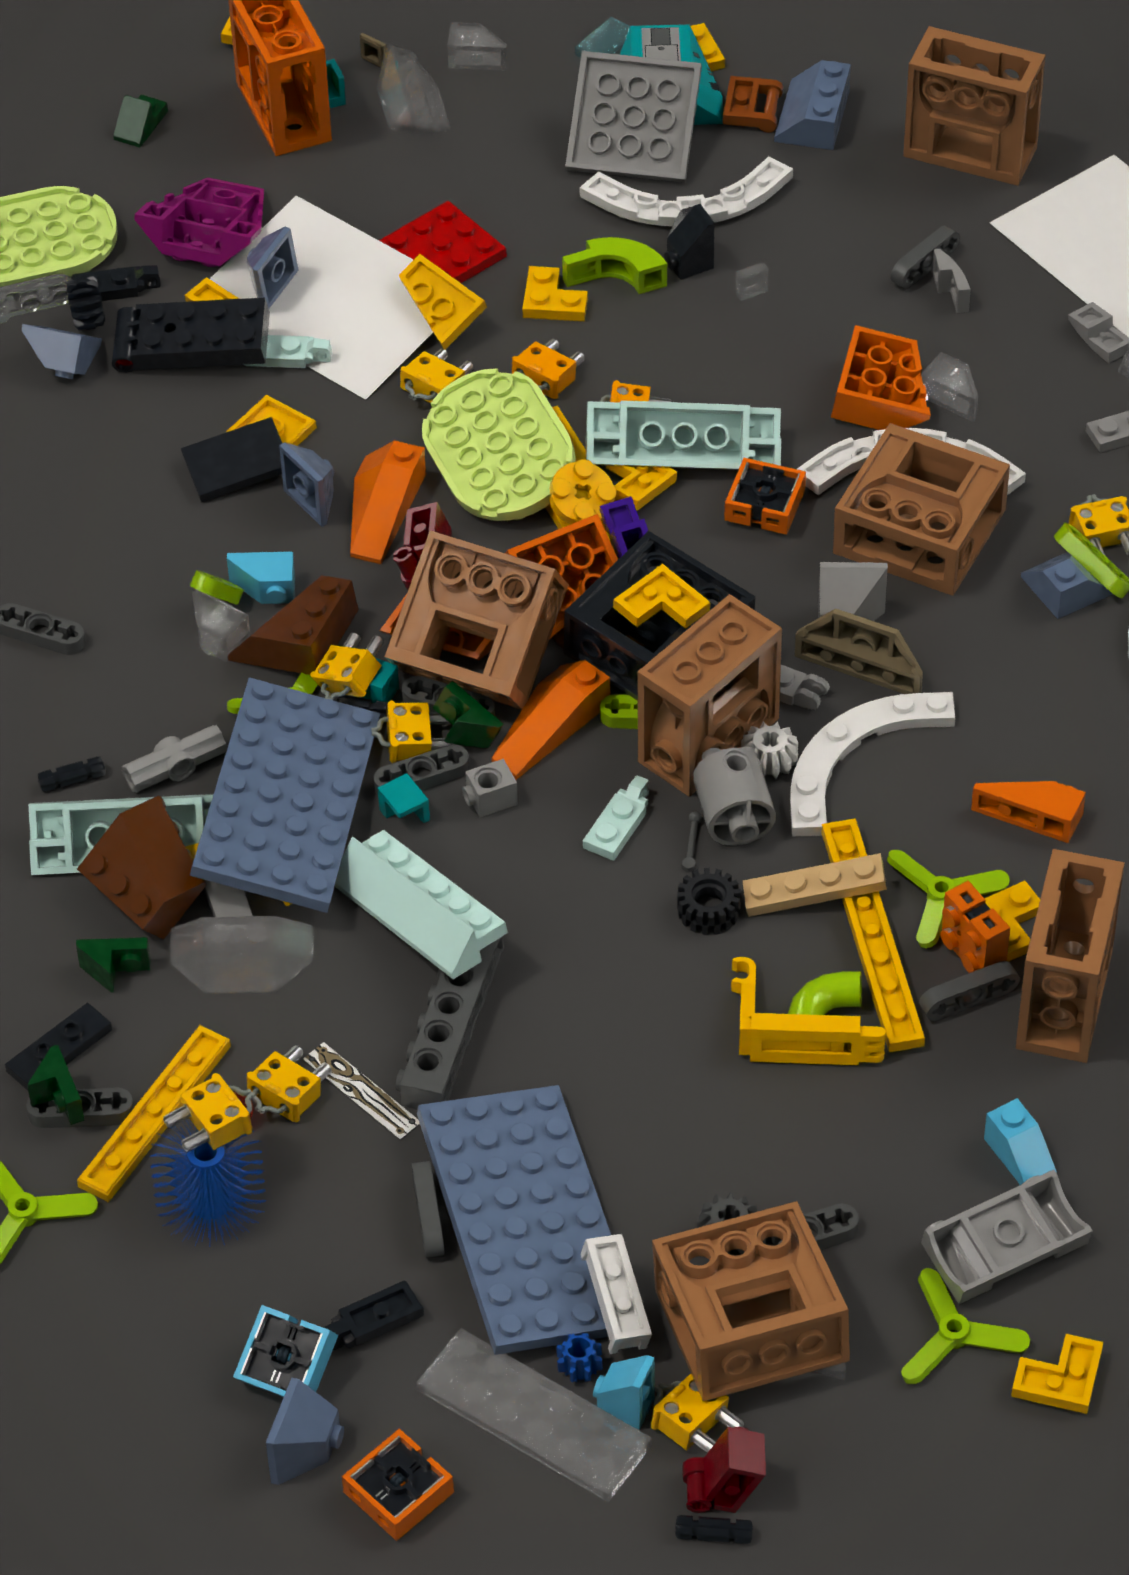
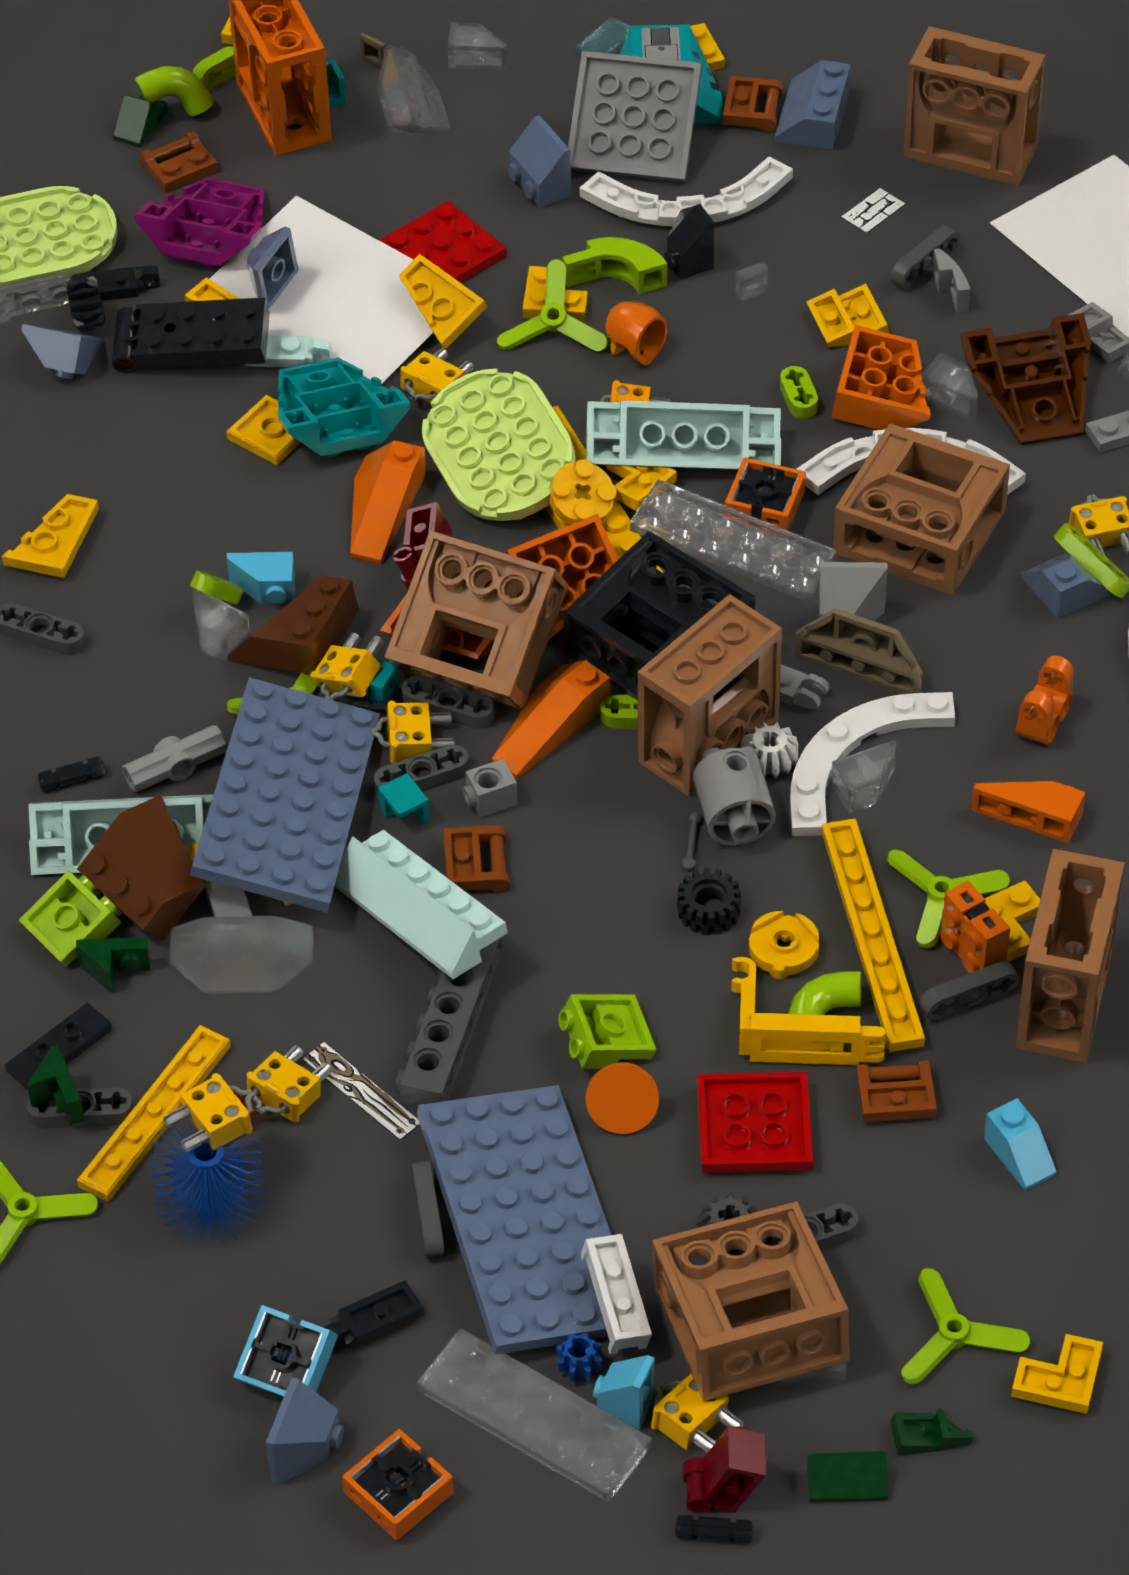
black tile [181,417,282,502] -> none
sand blue slope [279,442,334,527] -> none
dark green slope [433,681,504,748] -> none
light orange piece [512,339,585,399] -> none
light aqua hinge [583,775,649,861] -> none
dark purple brick [599,496,648,559] -> none
yellow plate [613,564,710,629] -> none
tan plate [743,853,887,917] -> none
light grey piece [921,1170,1093,1304] -> none
none -> yellow wing [1,494,99,578]
none -> lime plate [19,870,121,967]
none -> lime cylinder [134,66,214,116]
none -> dark orange plate [139,130,218,193]
none -> lime beam [192,46,236,90]
none -> teal wedge [278,358,411,456]
none -> dark orange plate [443,825,510,893]
none -> lime piece [497,259,609,352]
none -> sand blue slope [507,115,571,209]
none -> lime plate [558,994,657,1069]
none -> orange shield [586,1062,659,1134]
none -> orange piece [605,302,668,366]
none -> clear plate [629,479,837,602]
none -> red plate [697,1071,813,1173]
none -> yellow plate [748,911,819,979]
none -> lime beam [780,366,818,419]
none -> yellow slope [806,283,890,347]
none -> dark green slope [807,1451,888,1503]
none -> clear slope [831,740,897,813]
none -> white sticker [841,188,905,233]
none -> dark orange plate [855,1060,937,1122]
none -> dark green slope [890,1408,974,1454]
none -> reddish brown wedge [960,313,1091,445]
none -> orange piece [1015,655,1074,746]

